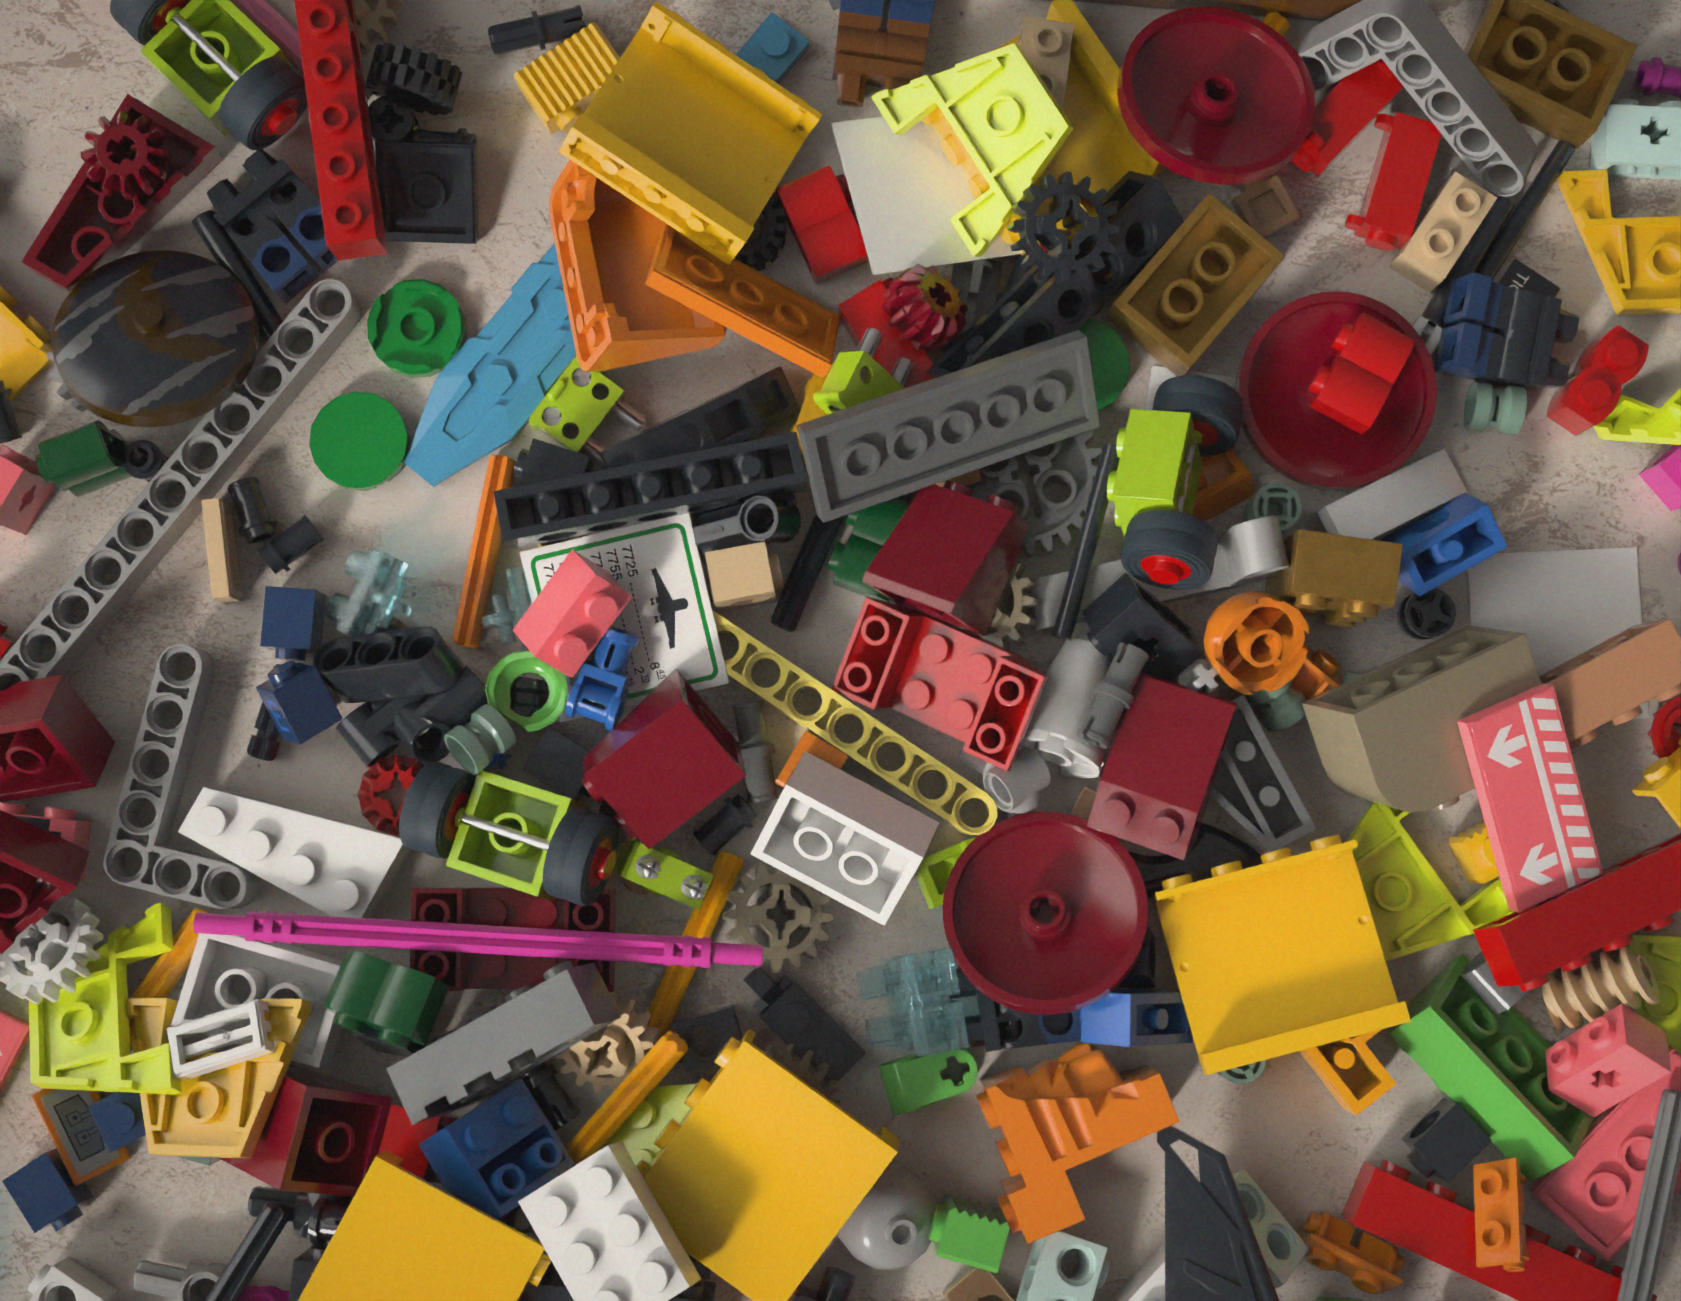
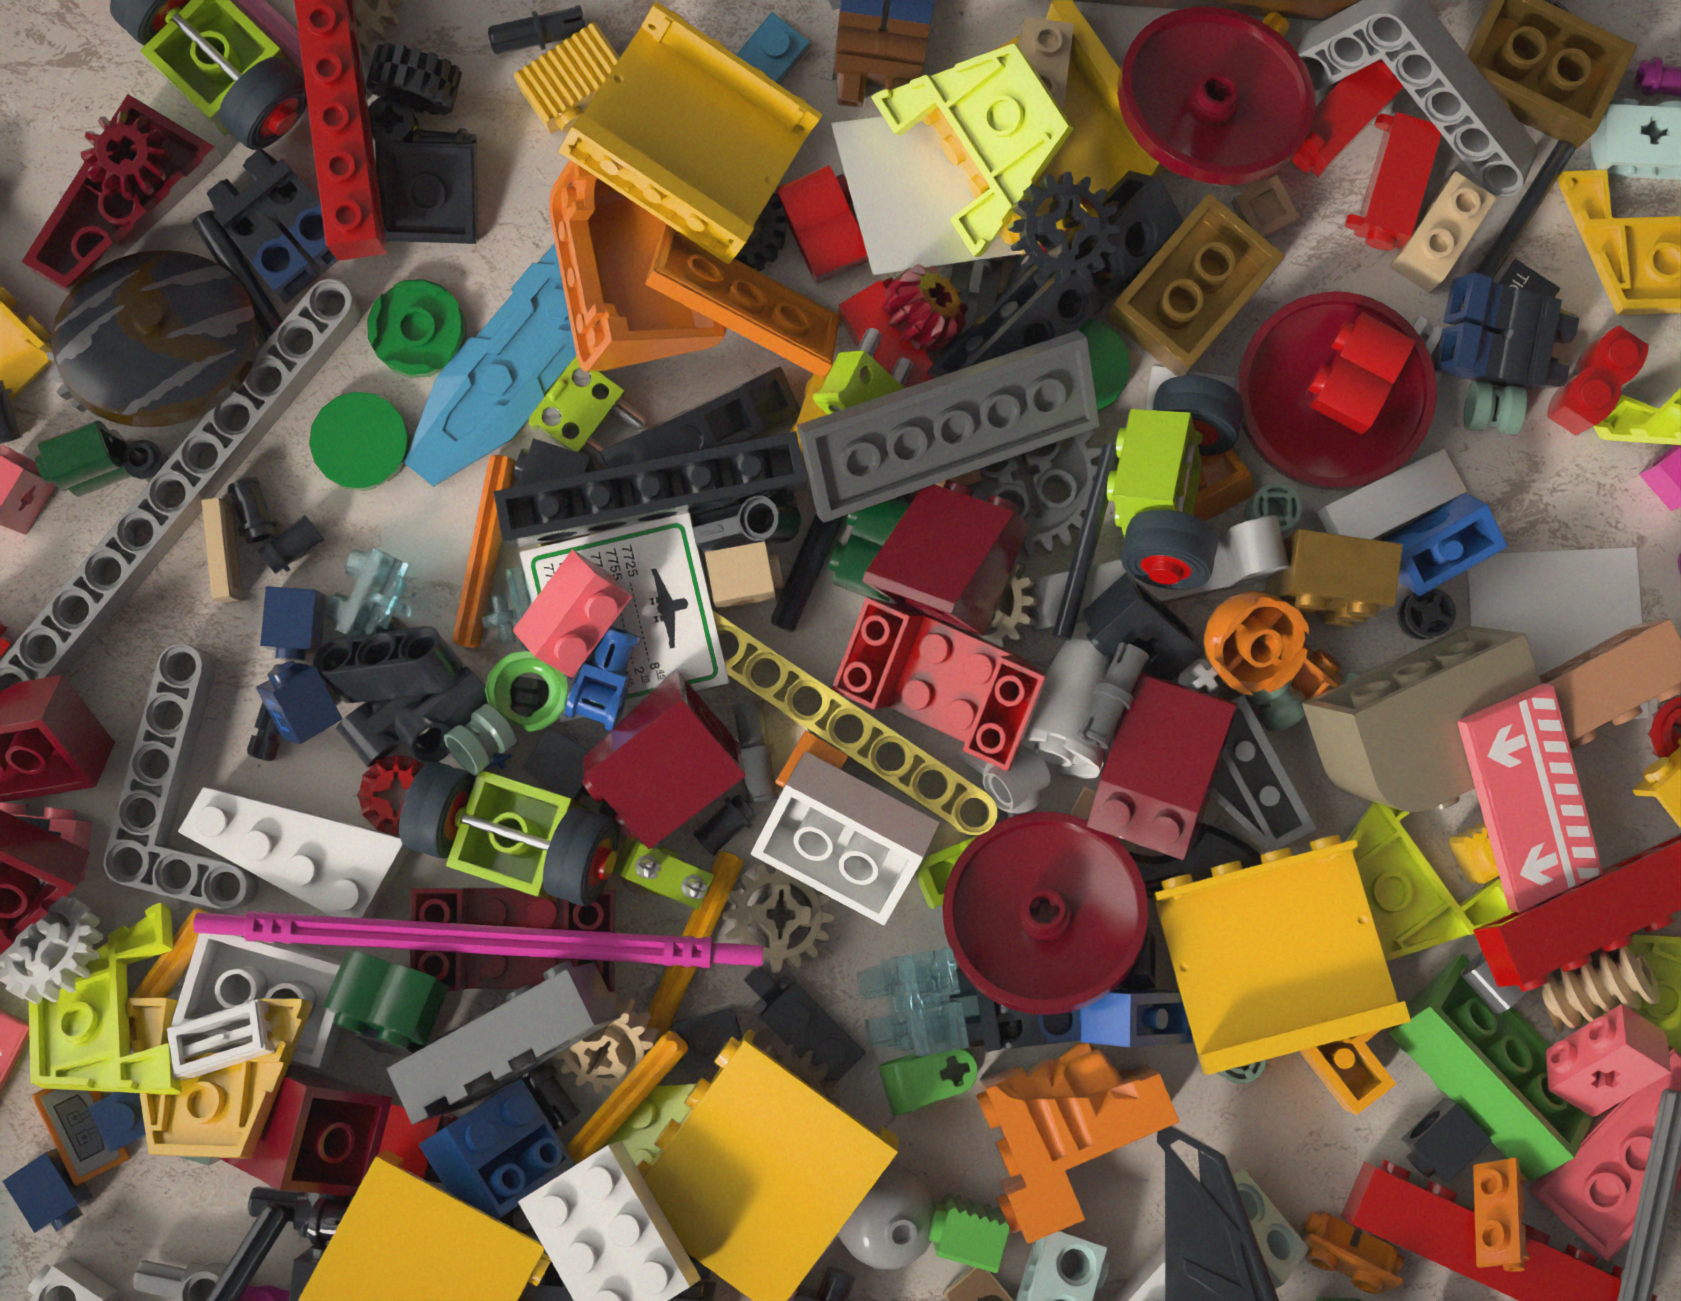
black piece [1421,195,1515,328] -> none

